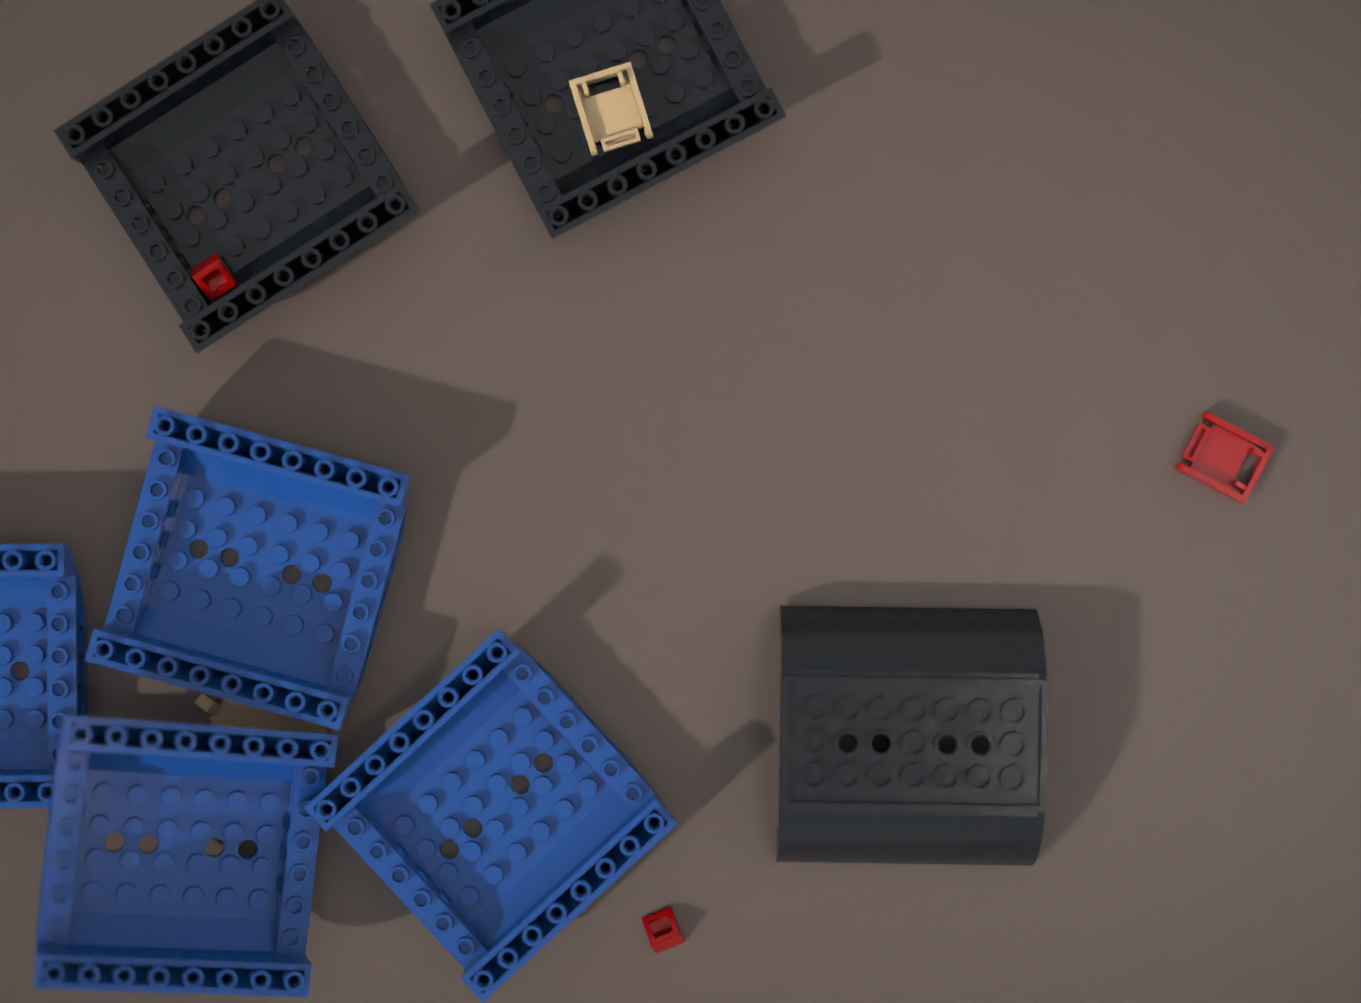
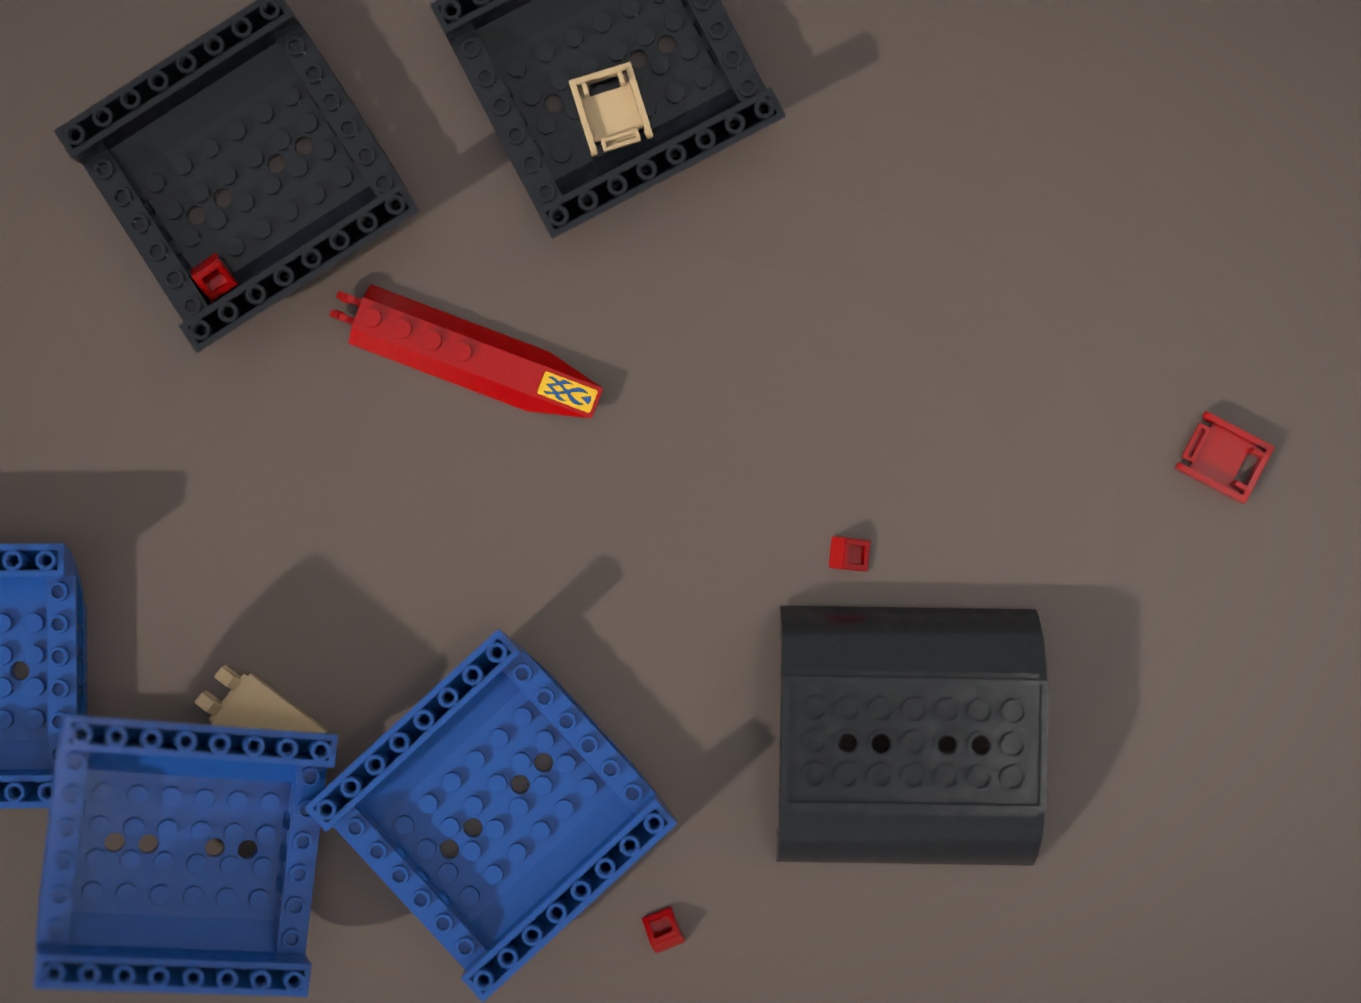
blue slope [85,406,410,730] -> none
none -> red hinge [329,284,603,419]
none -> red slope [829,536,871,572]

